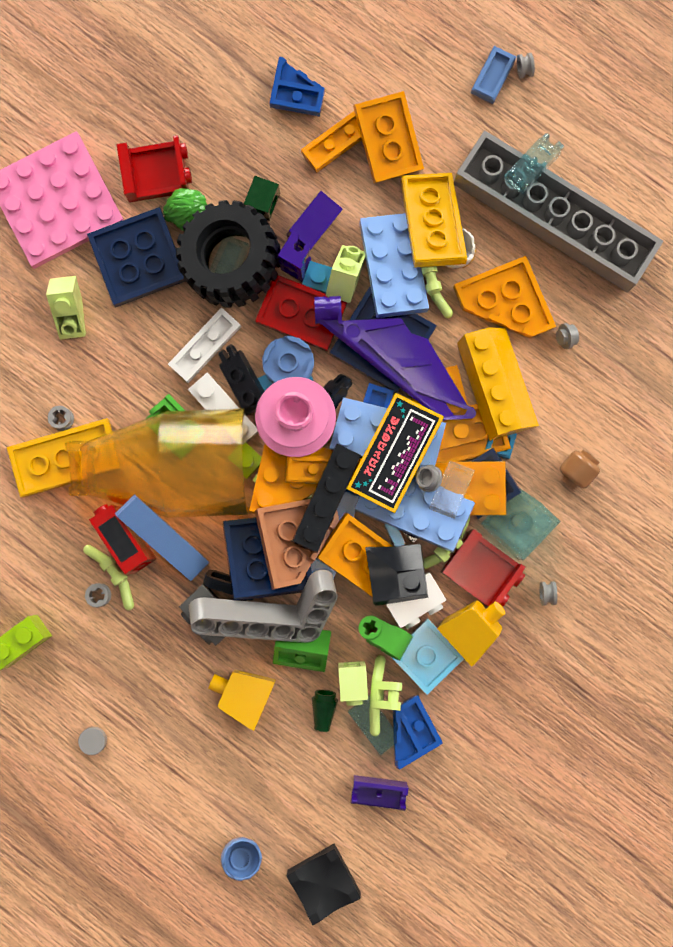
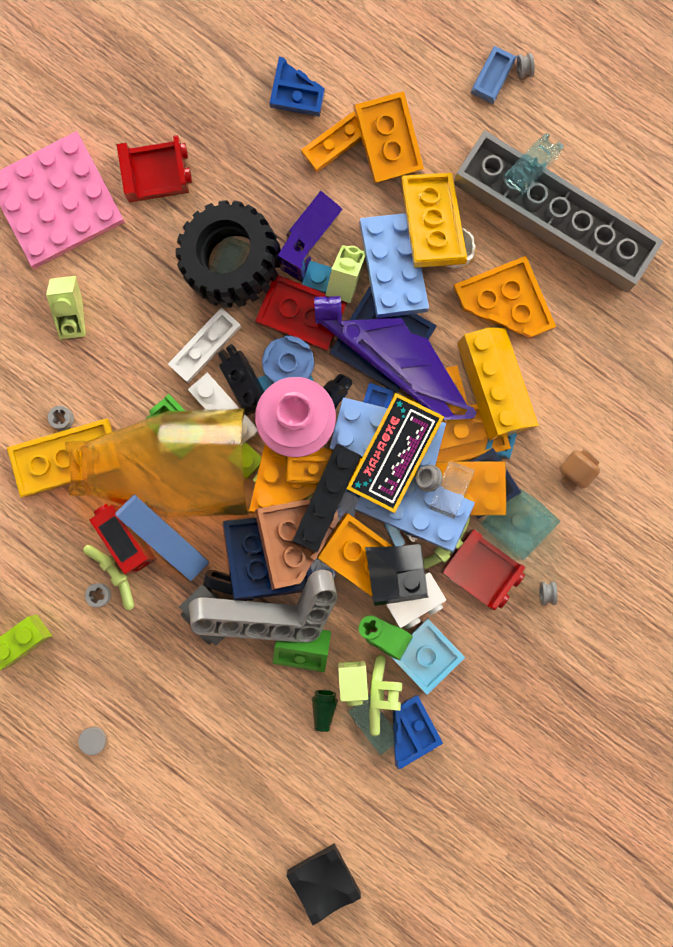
dark blue plate [87,207,185,308] -> none
bright green hair [163,188,207,231] -> none
yellow torso [208,670,276,731] -> none
medium blue hair [221,837,262,881] -> none
dark green brick [244,176,280,221] -> none
dark purple hinge [351,775,409,811] -> none
yellowish green piece [421,266,453,318] -> none
yellow torso [437,600,505,667] -> none
light grey plate [556,323,579,350] -> none

